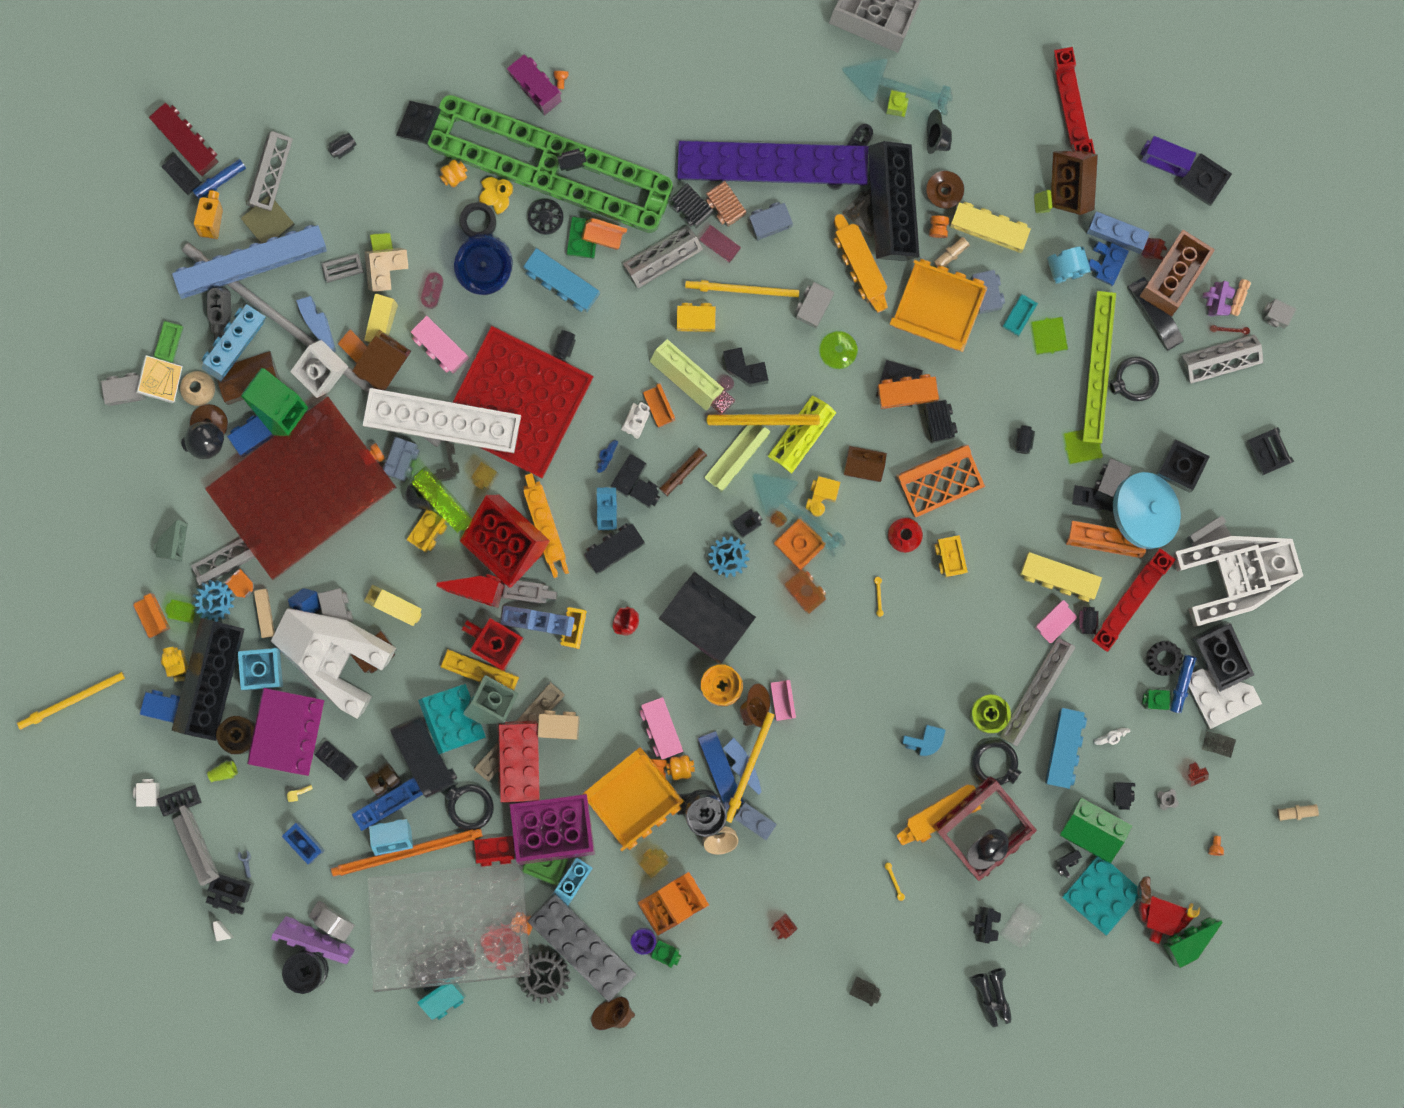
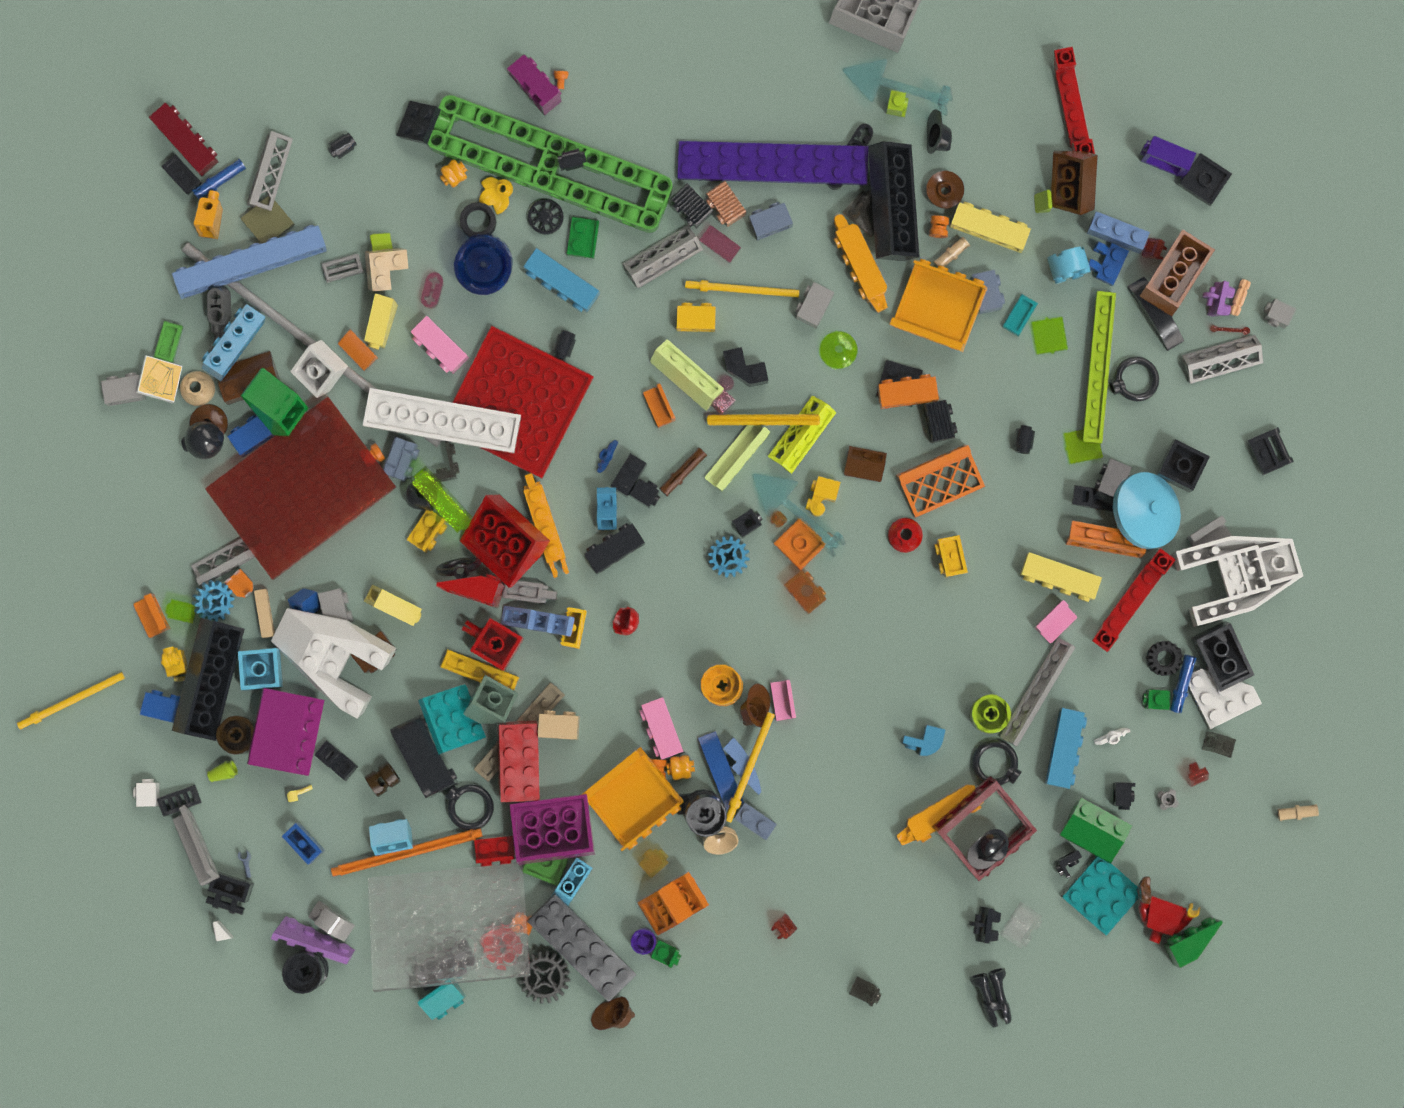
sand green slope [154,520,188,561] -> none
medium blue slope [296,296,336,352] -> none
reddish brown panel [352,330,411,391] -> none
blue slope [352,778,423,831] -> none
clear yellow brick [471,462,499,490] -> none
orange panel [582,218,627,250] -> none
white hips [621,402,650,439] -> none
black slope [659,572,756,665] -> none
yellow hinge [874,577,884,617] -> none
yellow hinge [884,863,905,901] -> none
black brick [1079,607,1099,634] -> none
orange piece [1208,836,1224,856] -> none
none -> black piece [436,557,481,579]

